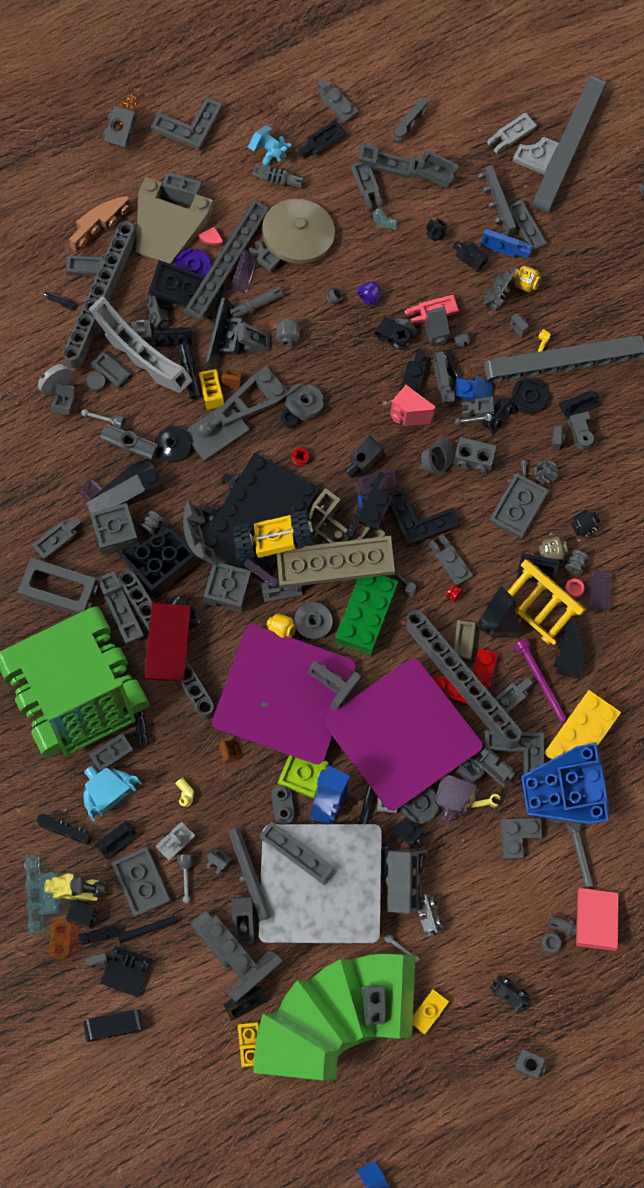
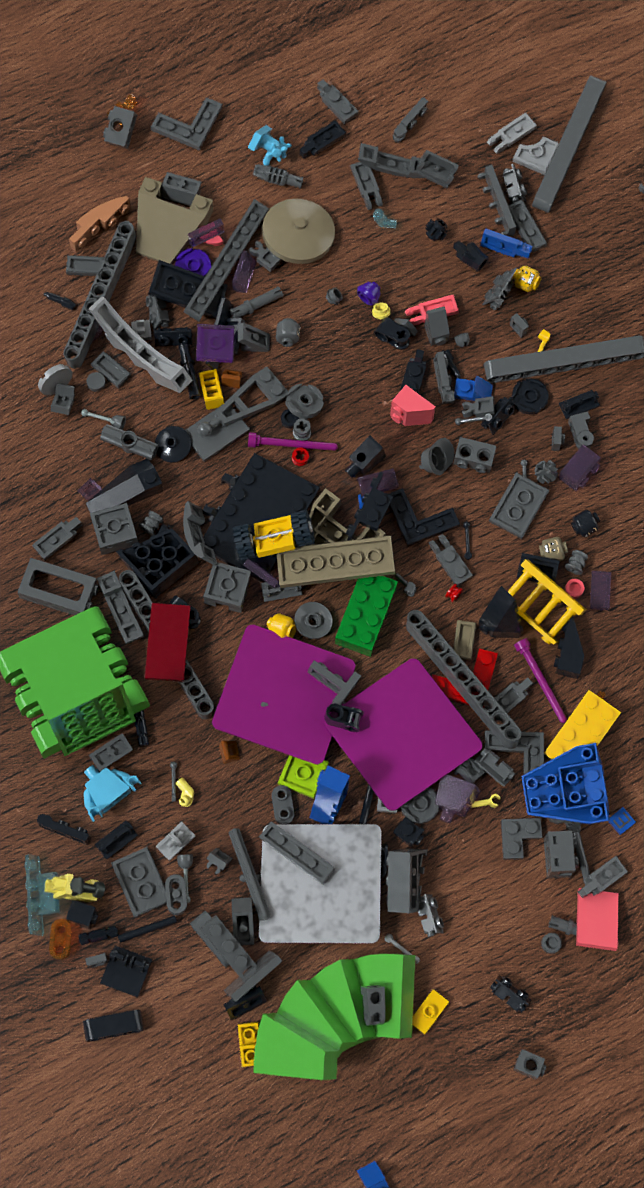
none -> dark grey plate [165,874,187,915]
none -> dark grey hinge [170,761,177,802]
none -> clear purple tile [188,219,224,248]
none -> clear purple tile [196,324,235,363]
none -> magenta piece [248,432,338,451]
none -> dark grey bush [293,418,311,441]
none -> black piece [324,704,364,732]
none -> light yellow plate [372,303,391,319]
none -> black hinge [463,521,472,560]
none -> dark grey hinge [503,163,527,203]
none -> dark grey piece [544,831,578,879]
none -> clear purple brick [558,445,601,491]
none -> dark grey hinge [578,856,628,898]
none -> blue tile [608,807,636,835]

